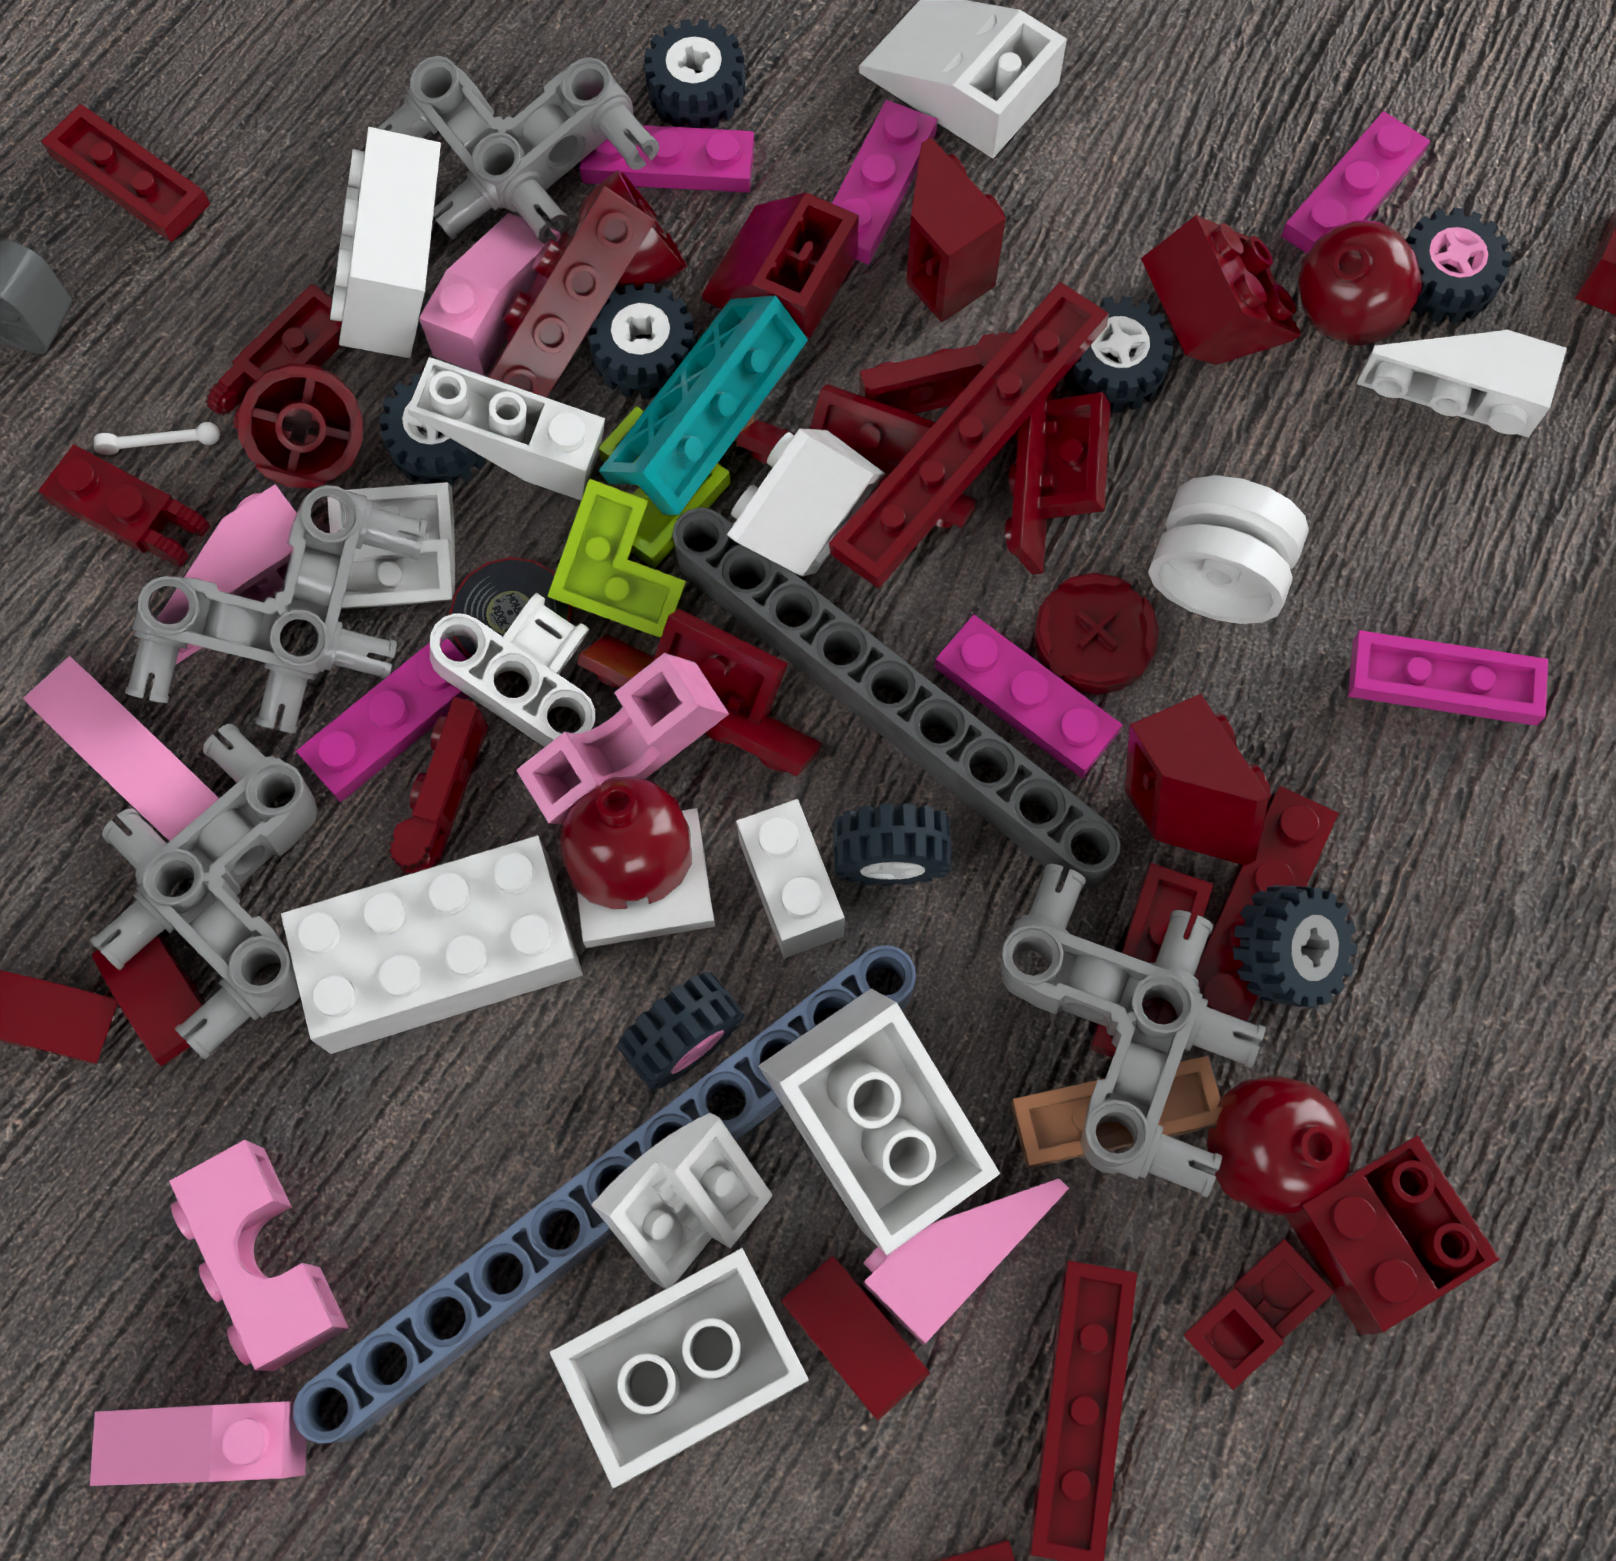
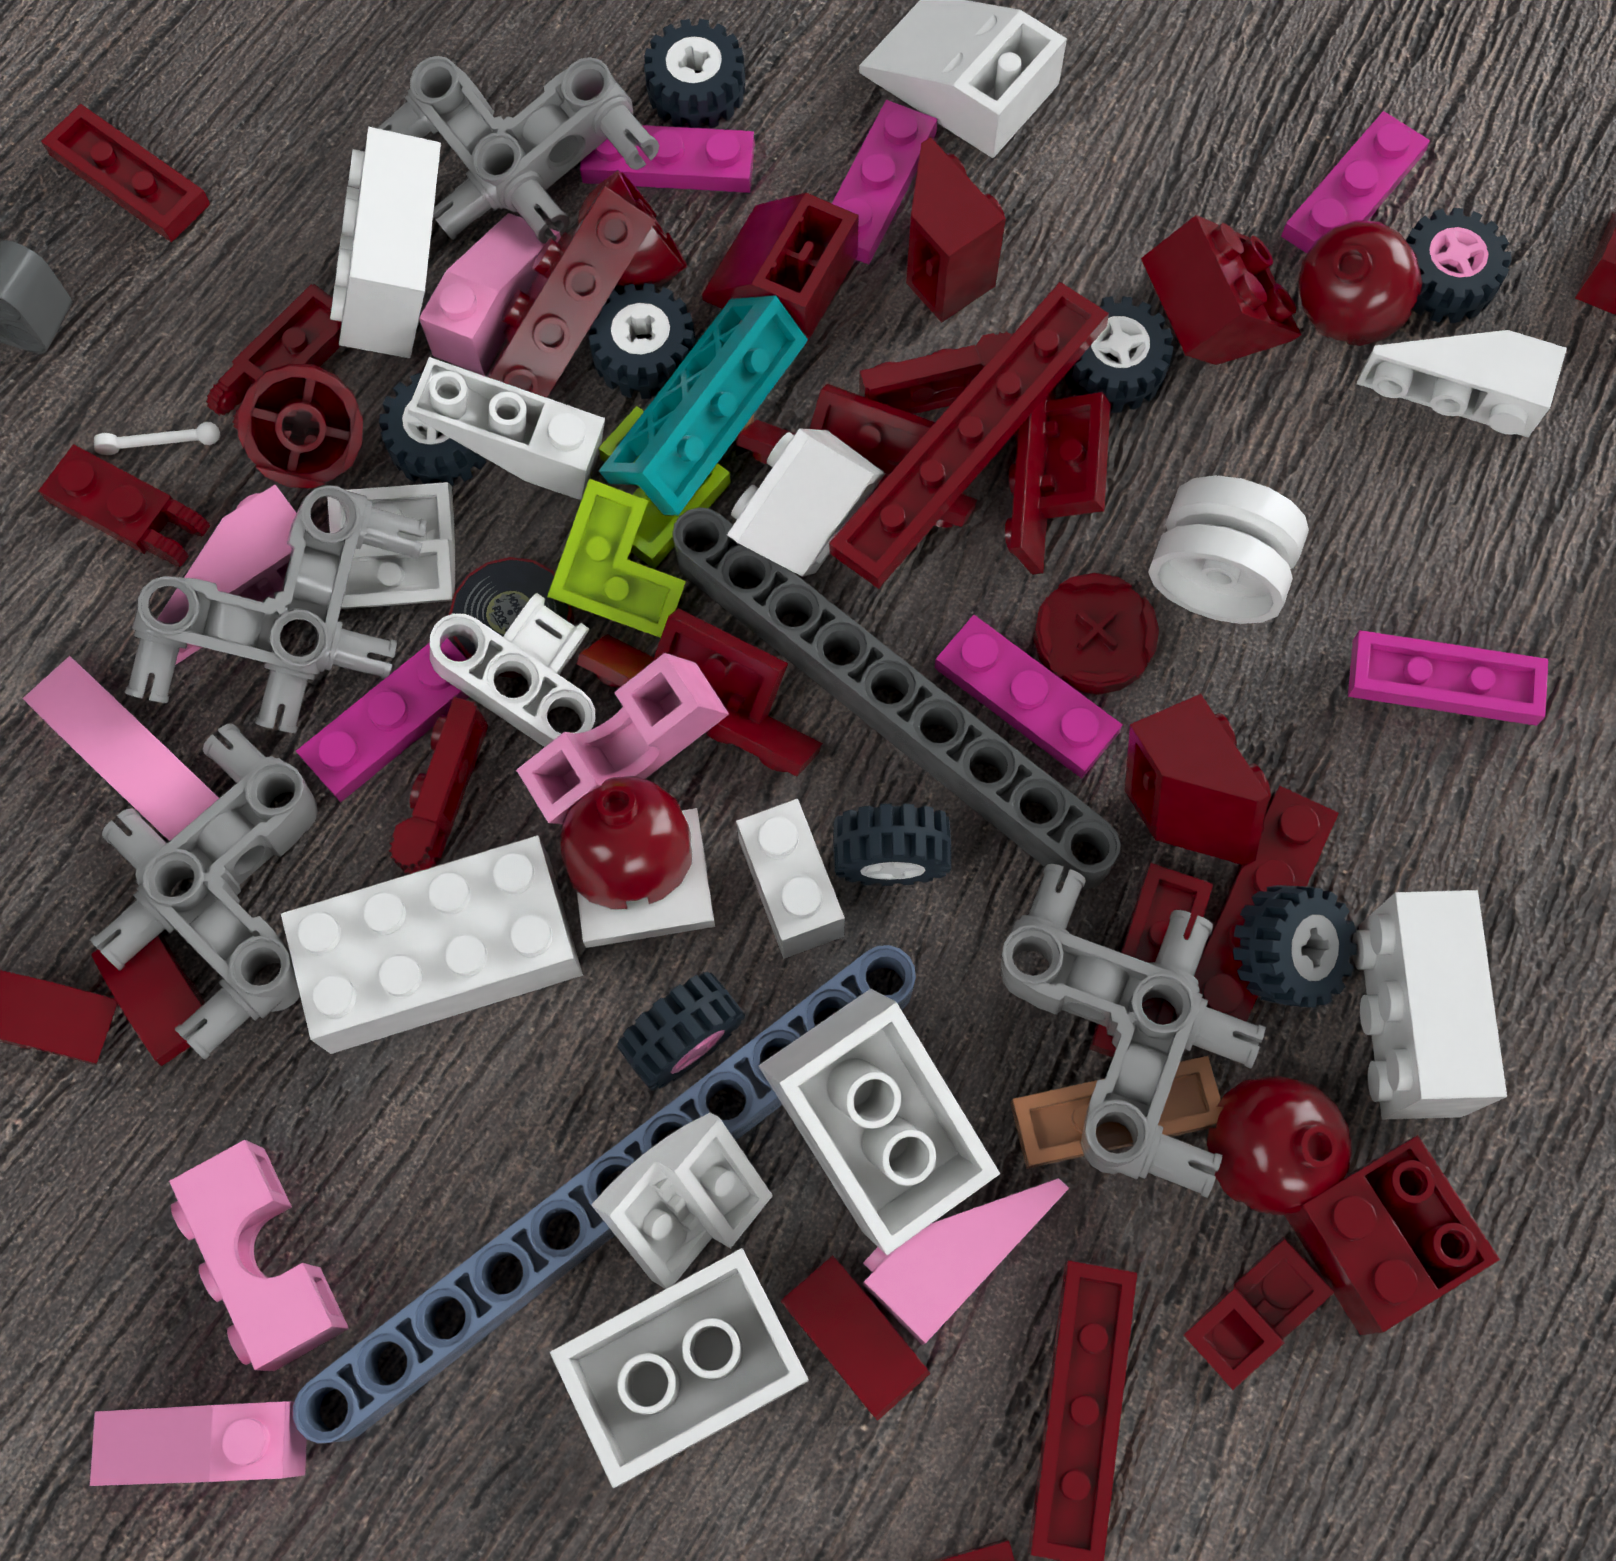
none -> white brick [1352,890,1507,1120]

